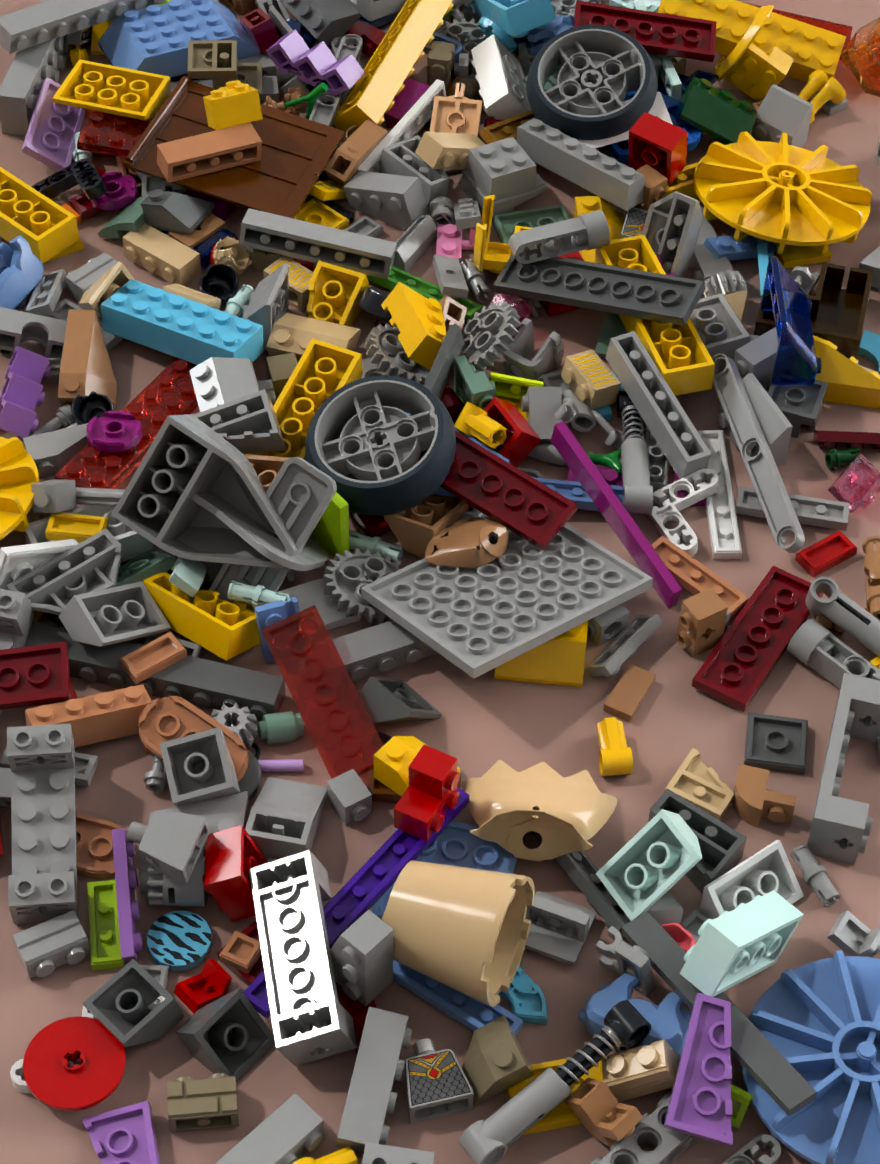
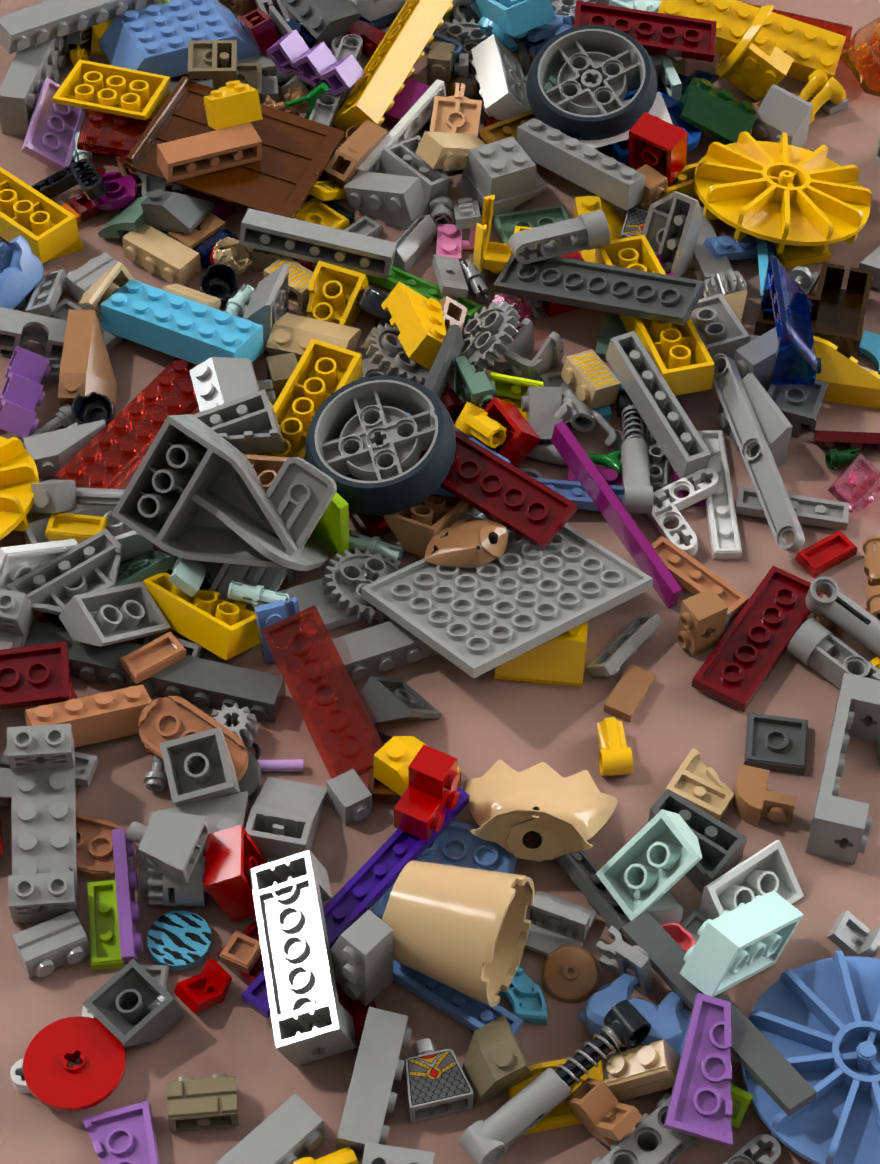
magenta tile [86,411,142,452] -> none
dark grey slope [176,989,275,1081] -> none
sand green brick [258,711,303,745] -> none
light grey brick [587,604,630,645] -> none
light grey pin [790,844,841,907] -> none
none -> medium nougat piece [541,945,600,1003]

